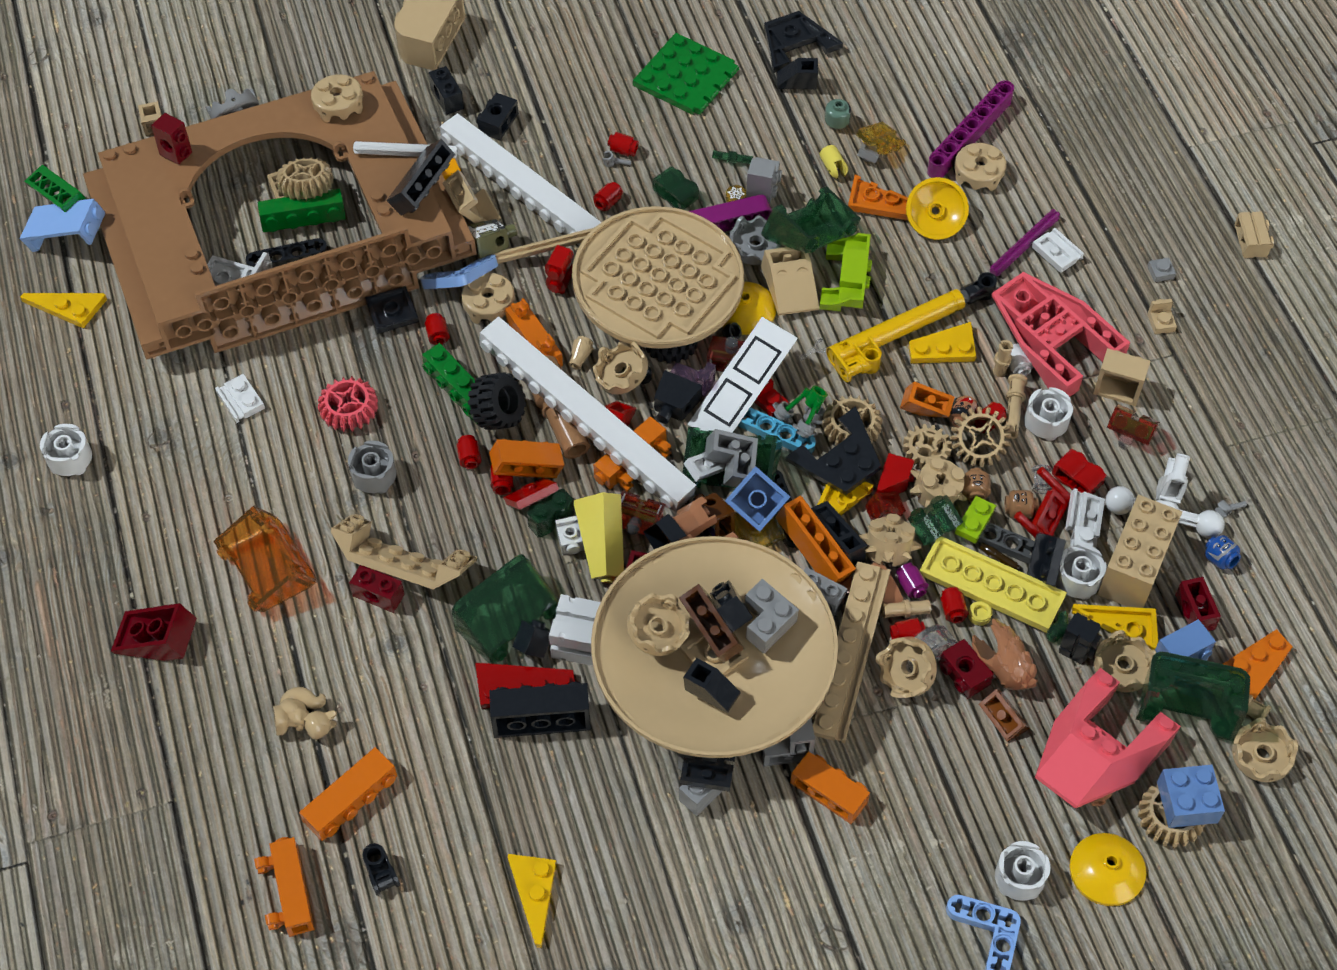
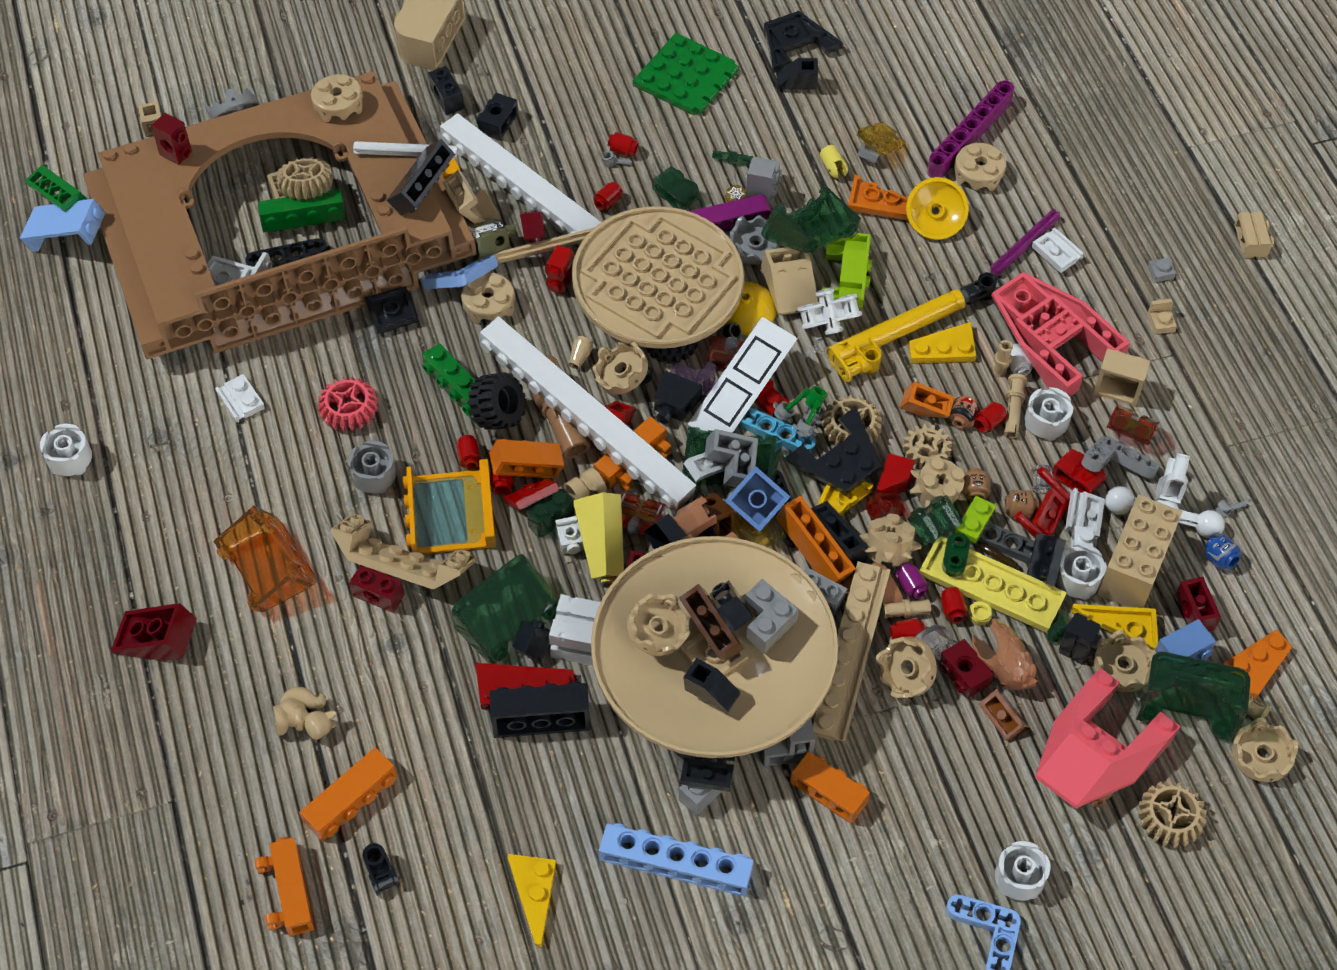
yellow wing [20,293,107,329] -> none
red brick [425,313,450,345] -> none
orange brick [505,298,563,367] -> none
sand green head [825,99,851,129] -> none
tan gear [950,407,1012,468] -> none
yellow dish [1069,833,1146,906] -> none
medium blue brick [1157,765,1225,828] -> none
none -> clear light blue panel [403,459,496,555]
none -> dark red brick [520,209,546,243]
none -> tan wheel [564,467,607,504]
none -> light blue brick [599,823,754,897]
none -> white axle [797,288,862,335]
none -> dark green plate [942,533,970,577]
none -> light grey beam [1081,436,1159,478]

